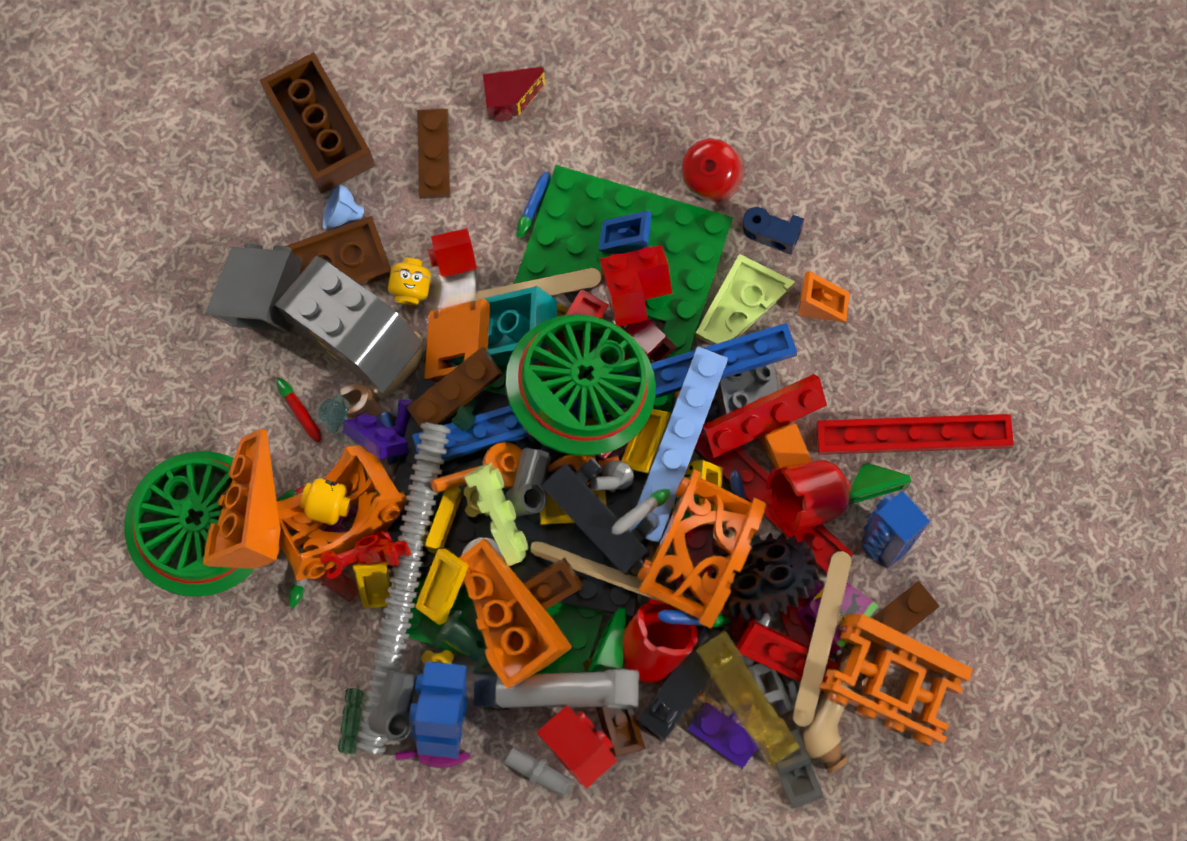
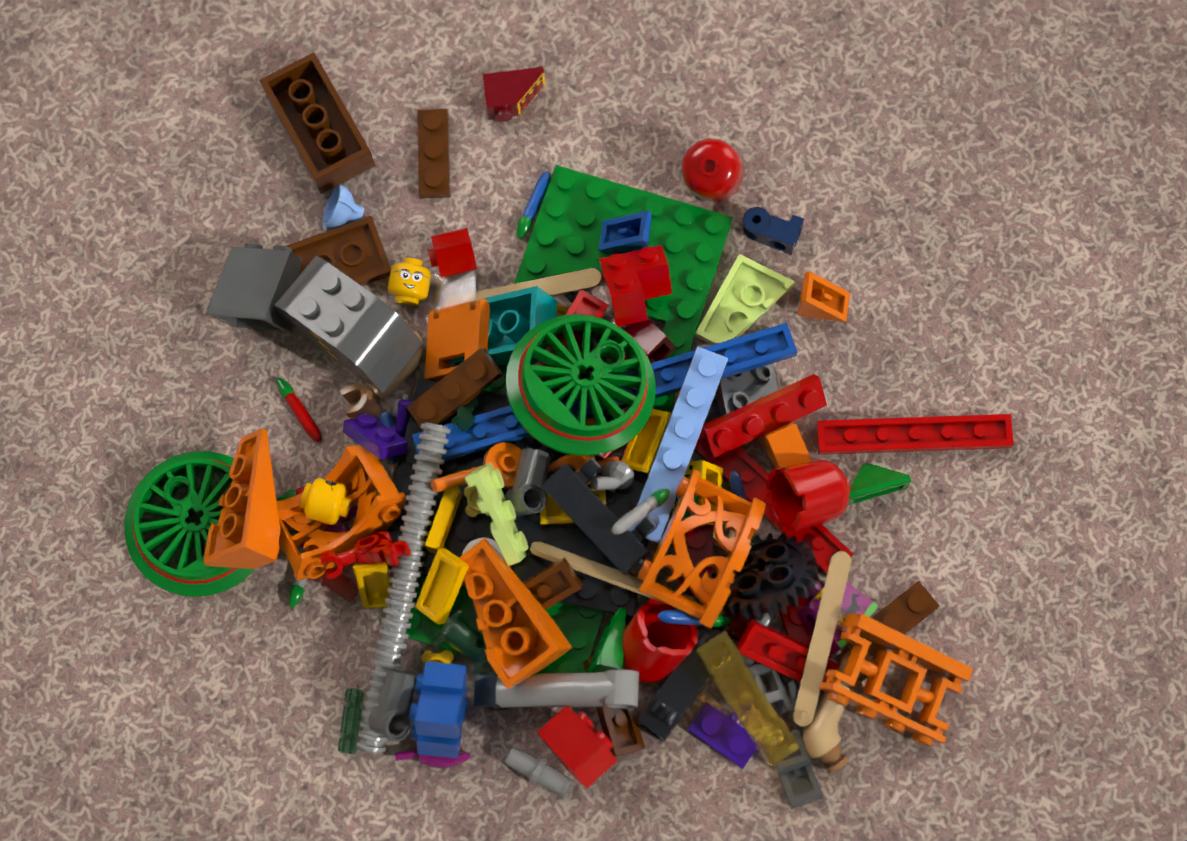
clear light blue plate [319,395,348,433] -> none
blue brick [861,490,931,569] -> none

